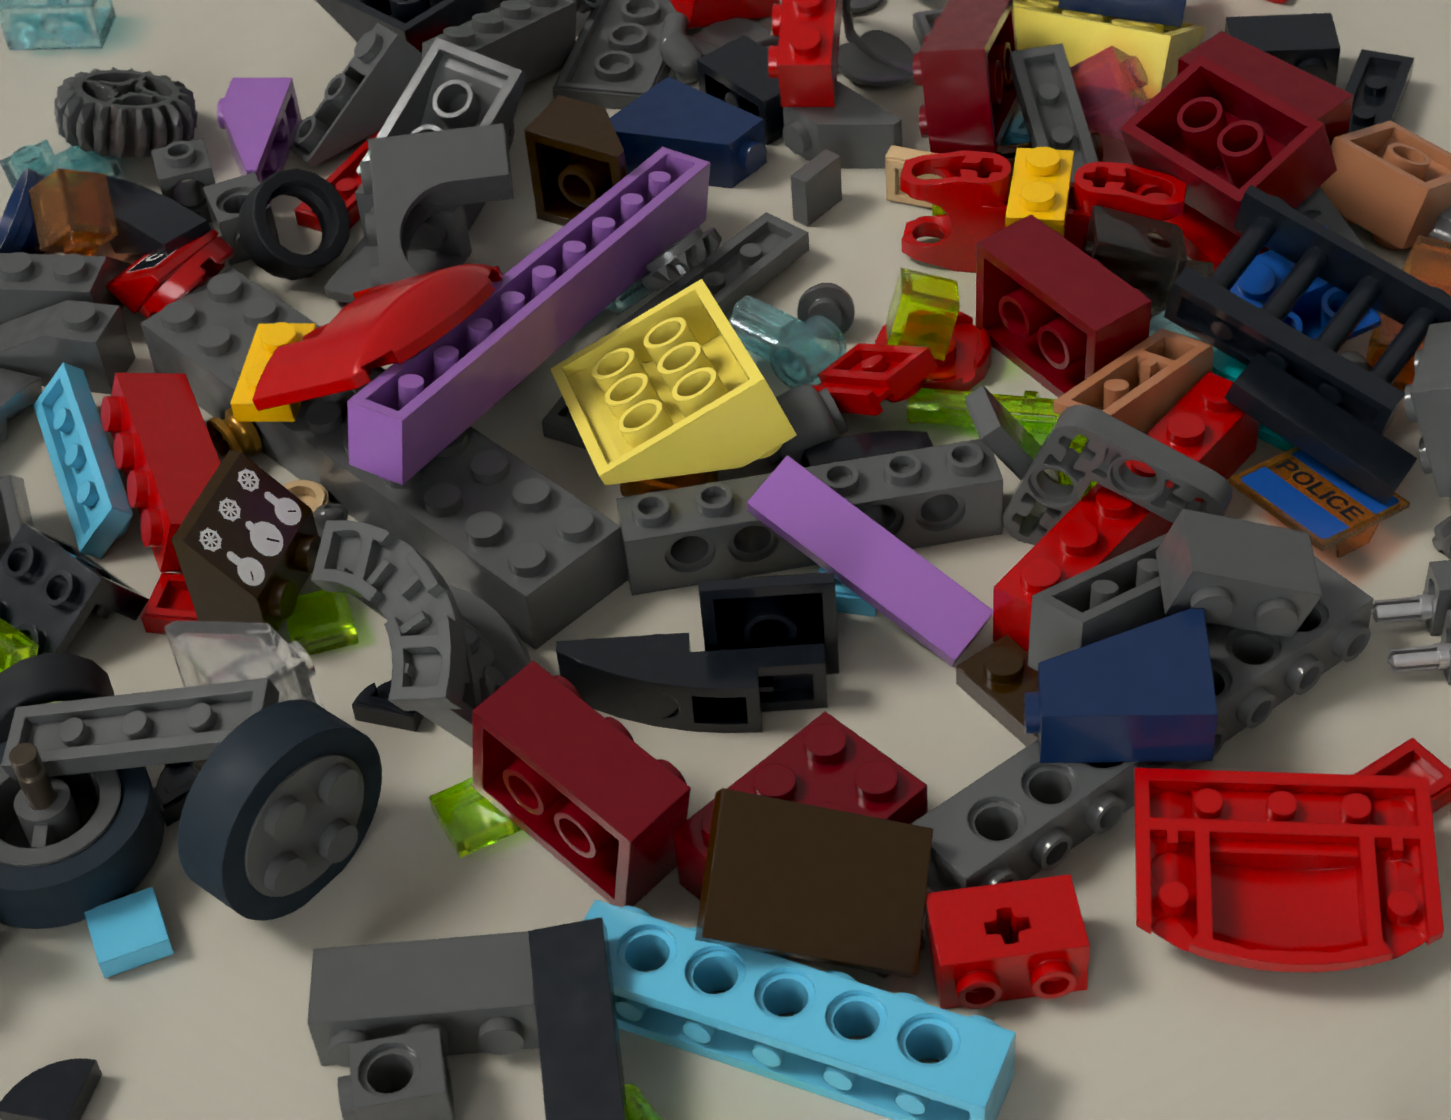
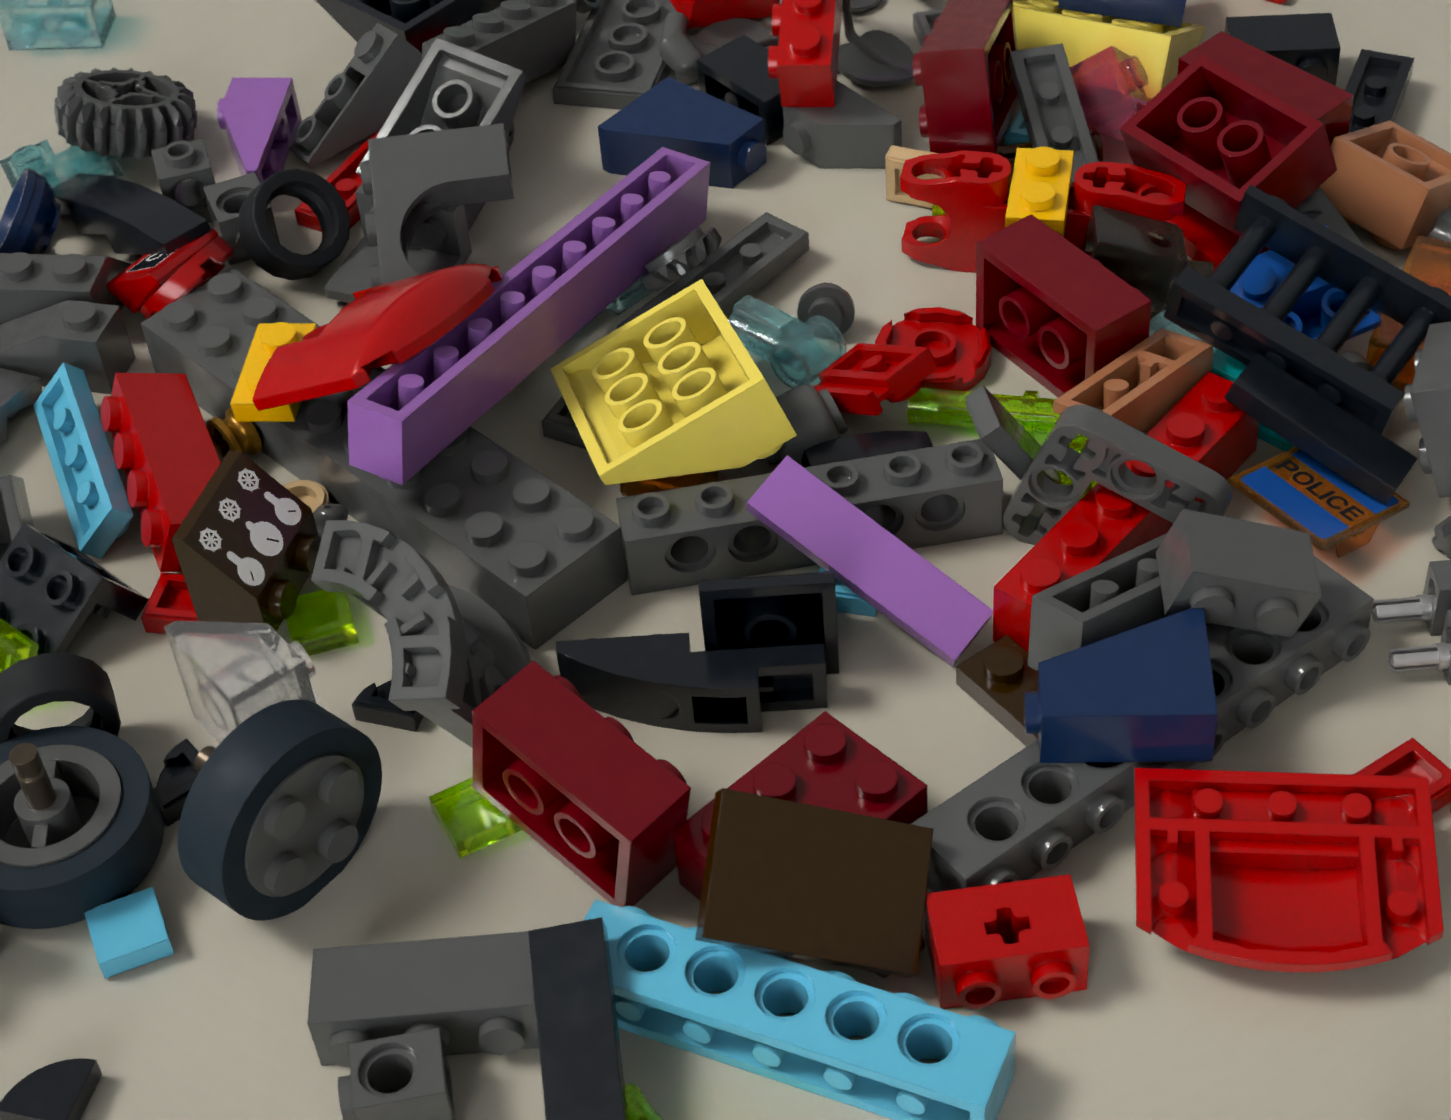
dark grey plate [1,677,280,781] -> none
clear orange brick [29,168,118,256] -> none
dark brown slope [524,95,627,226] -> none
dark grey tile [791,149,842,226] -> none
clear neon green panel [886,268,960,361] -> none

